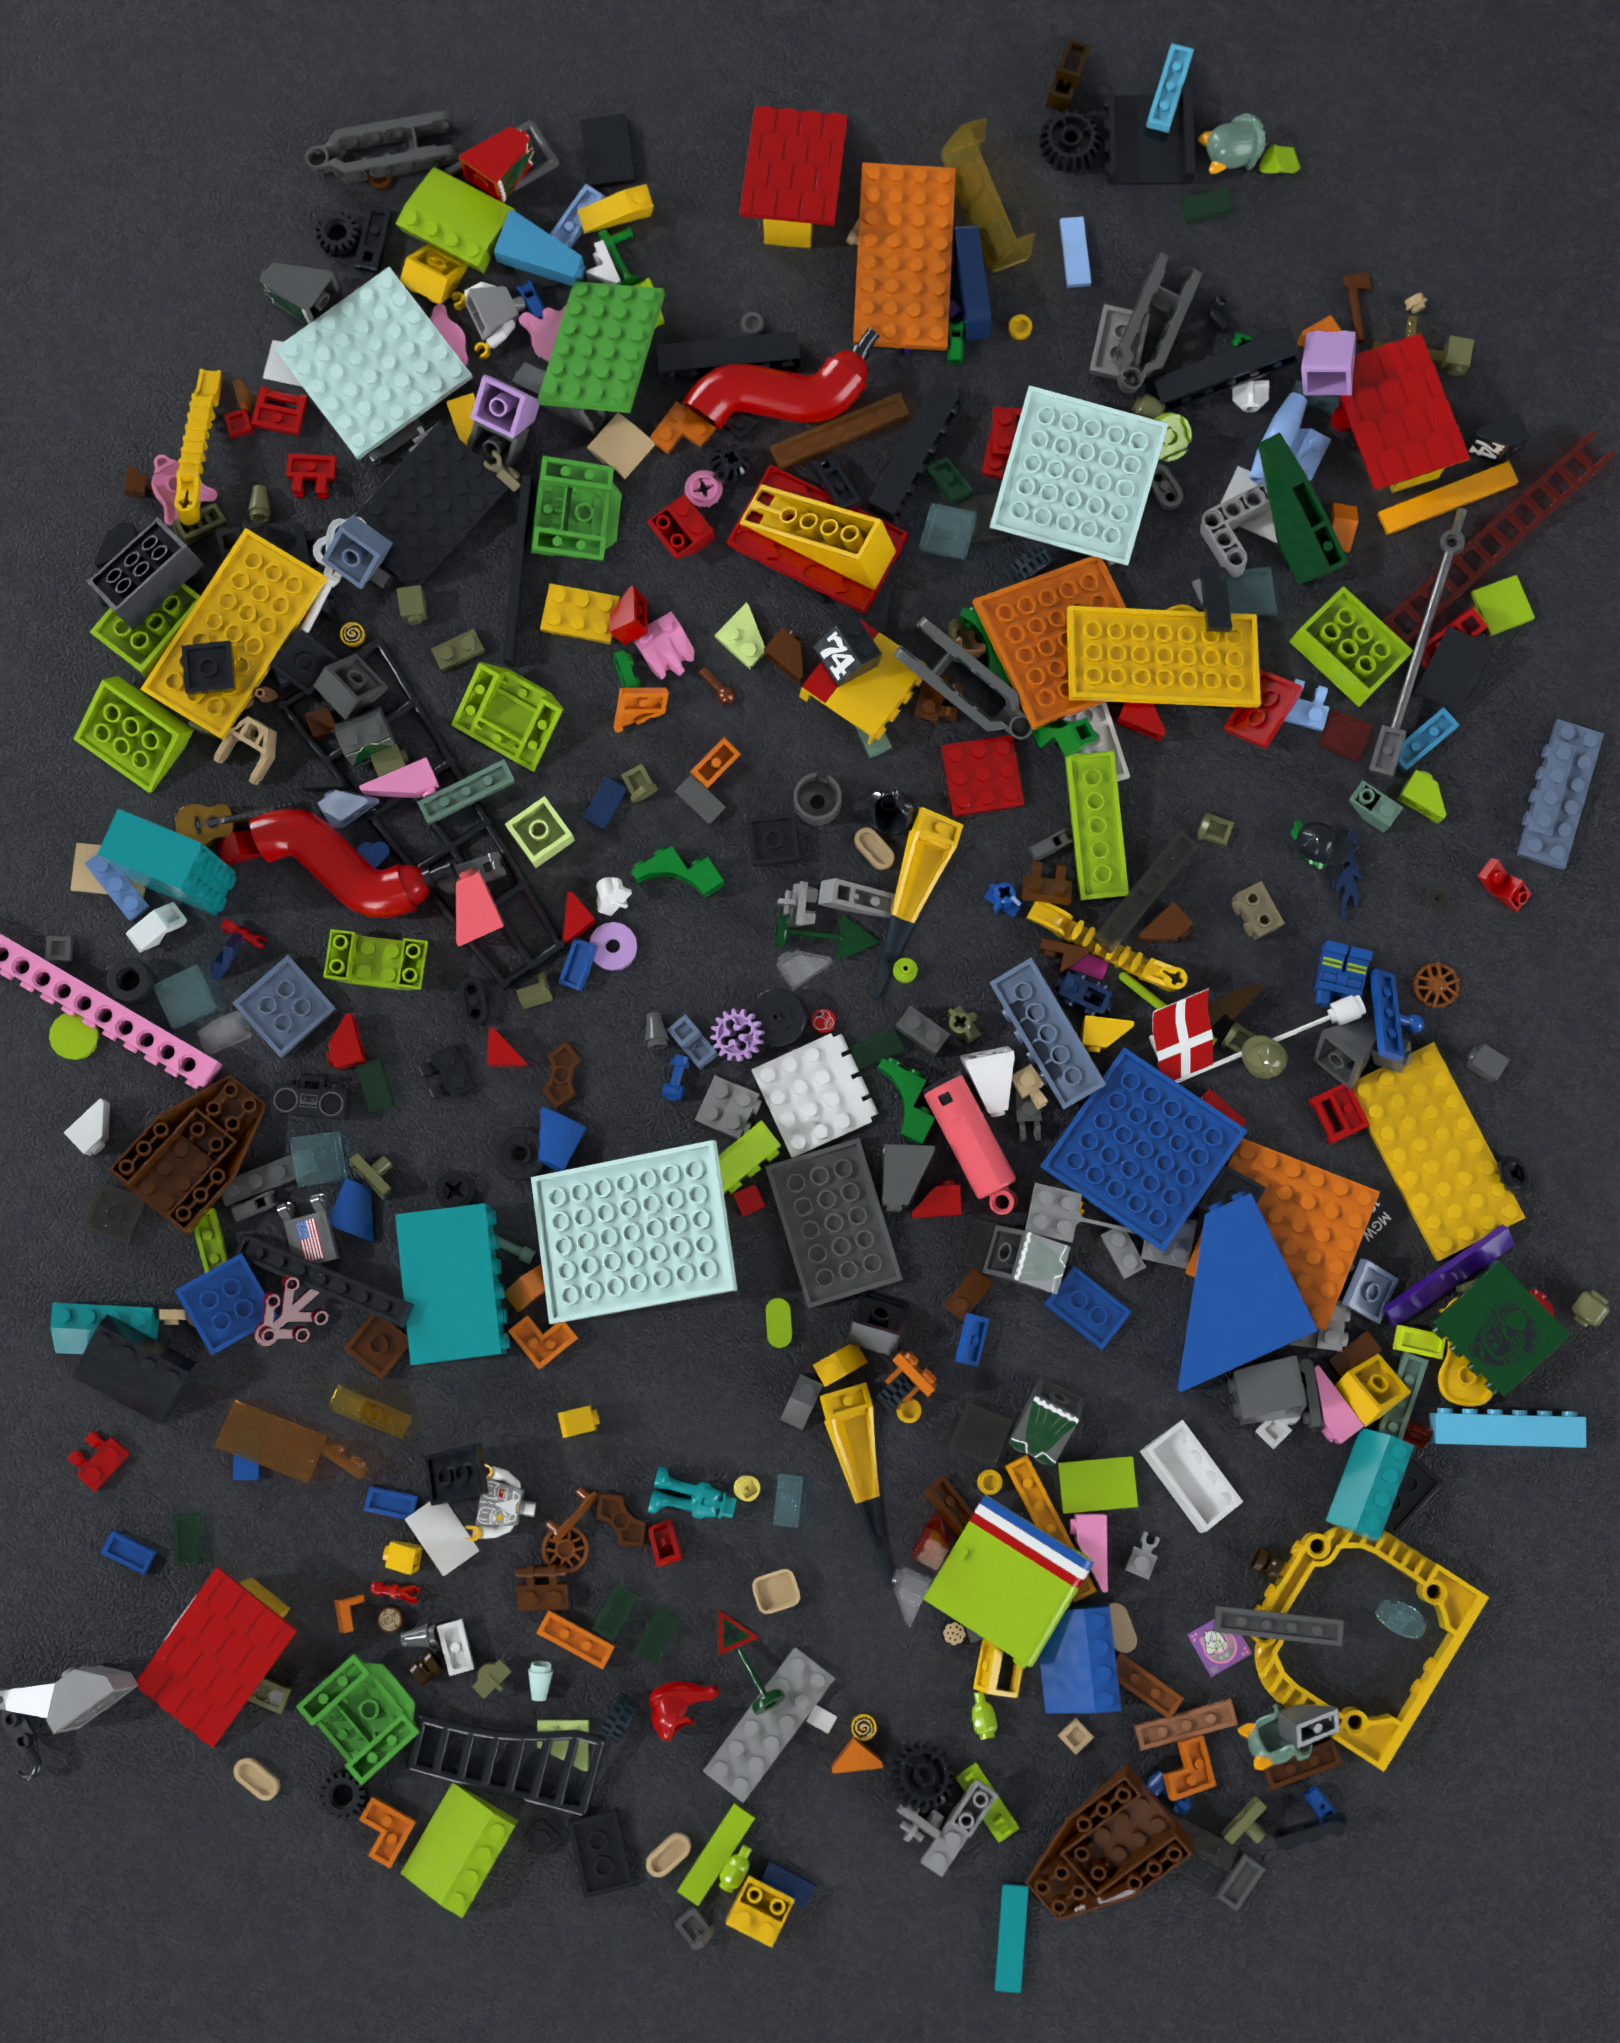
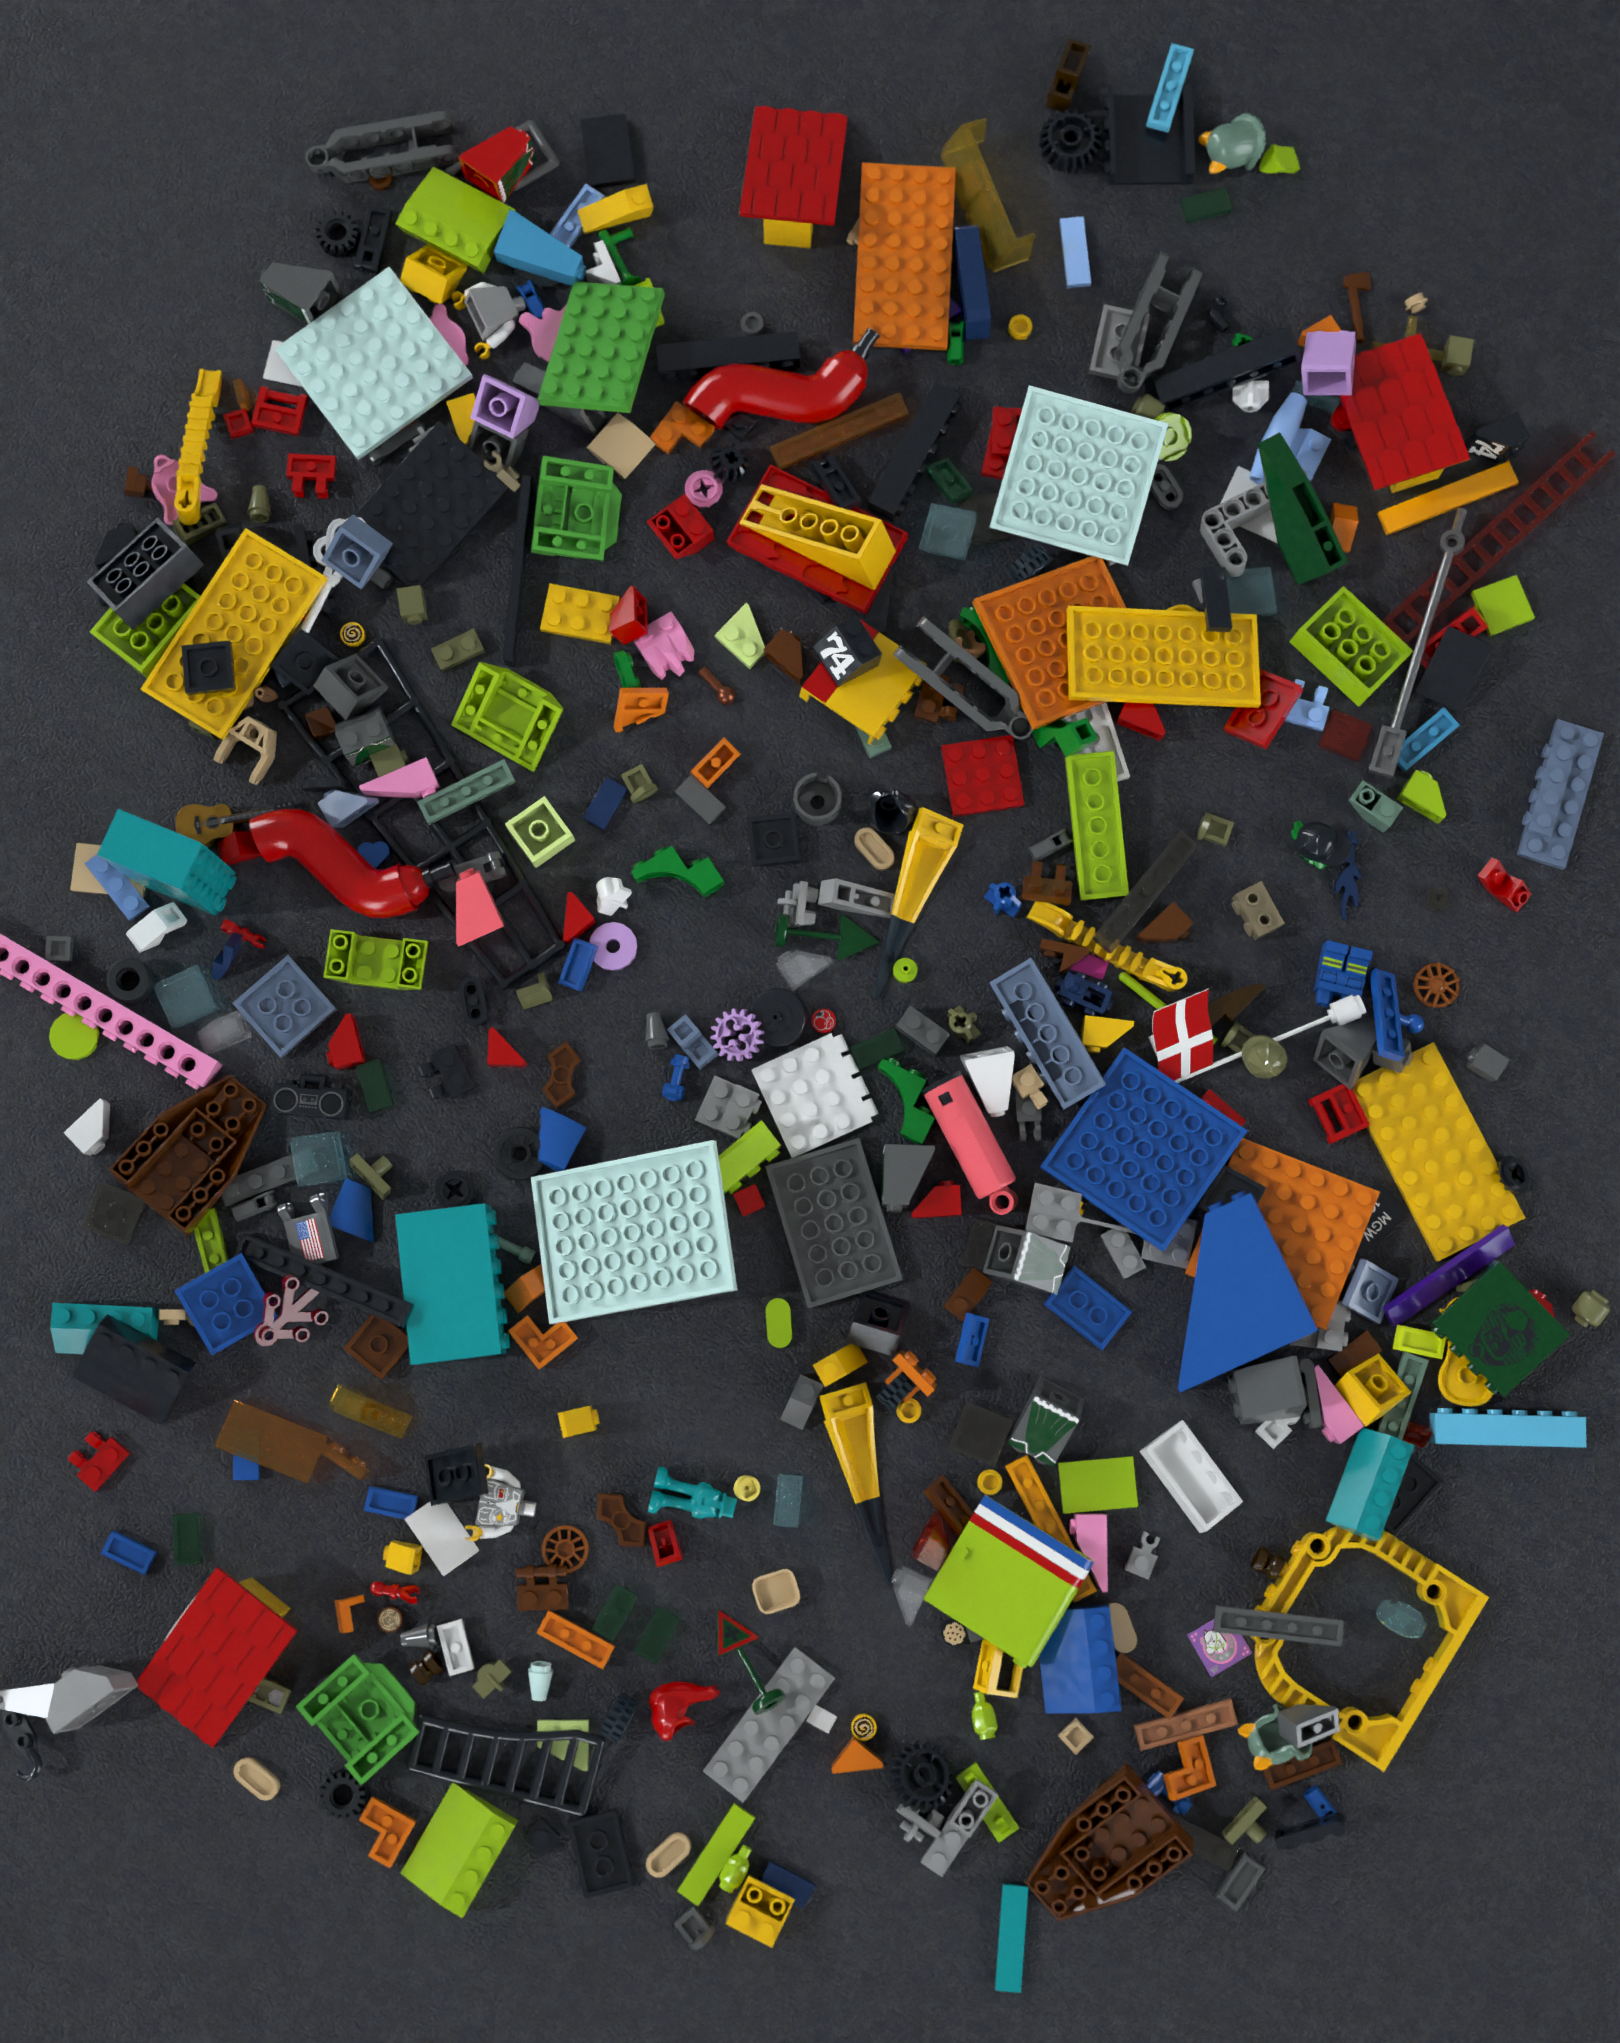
lime slope [74,676,194,793] -> none
dark orange piece [546,1487,598,1542] -> none

